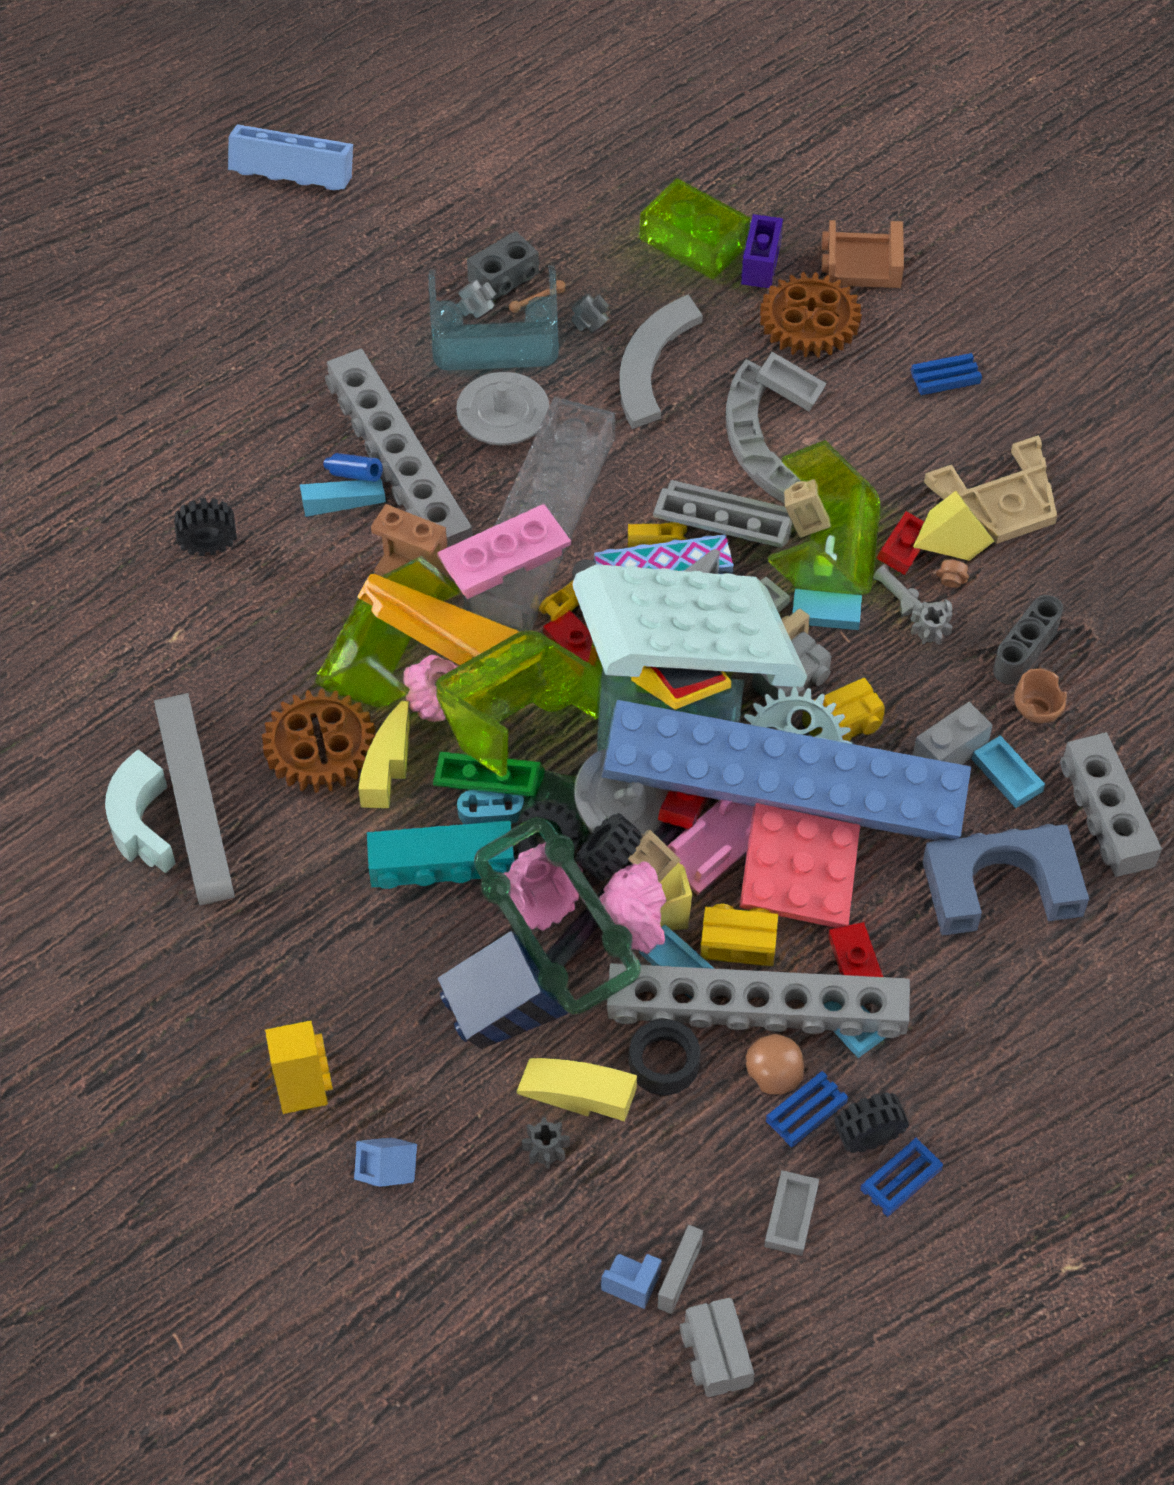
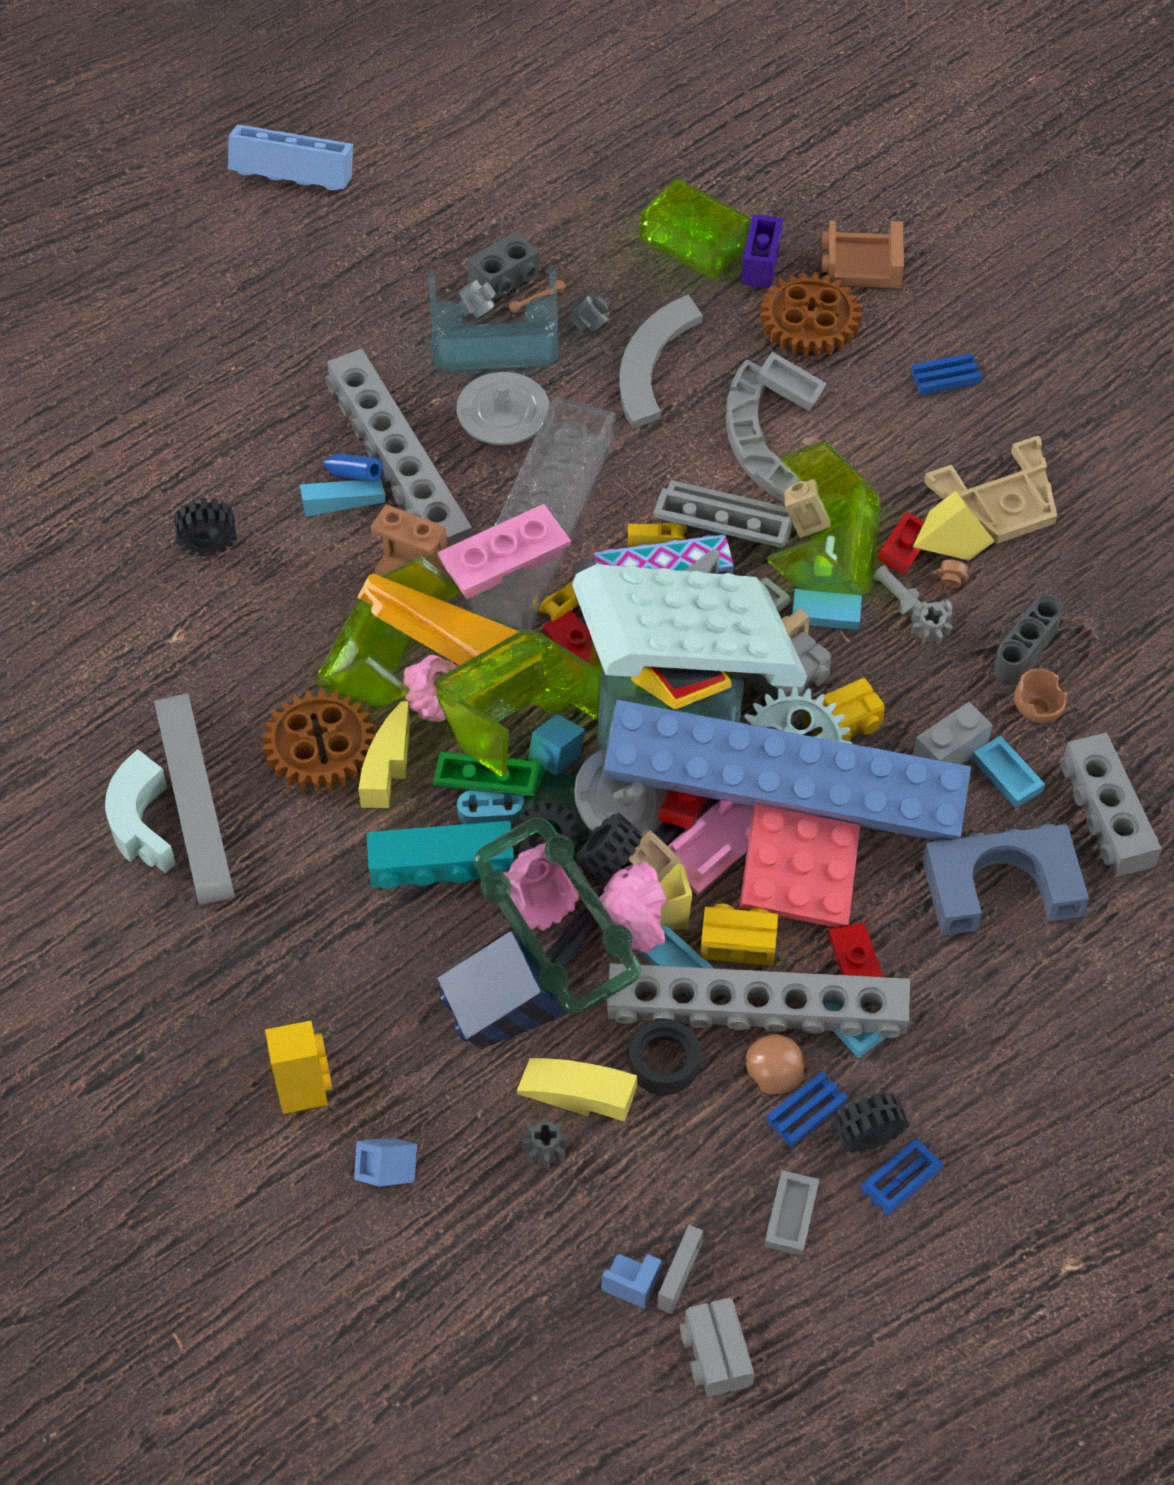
none -> dark azure brick [528,714,585,775]

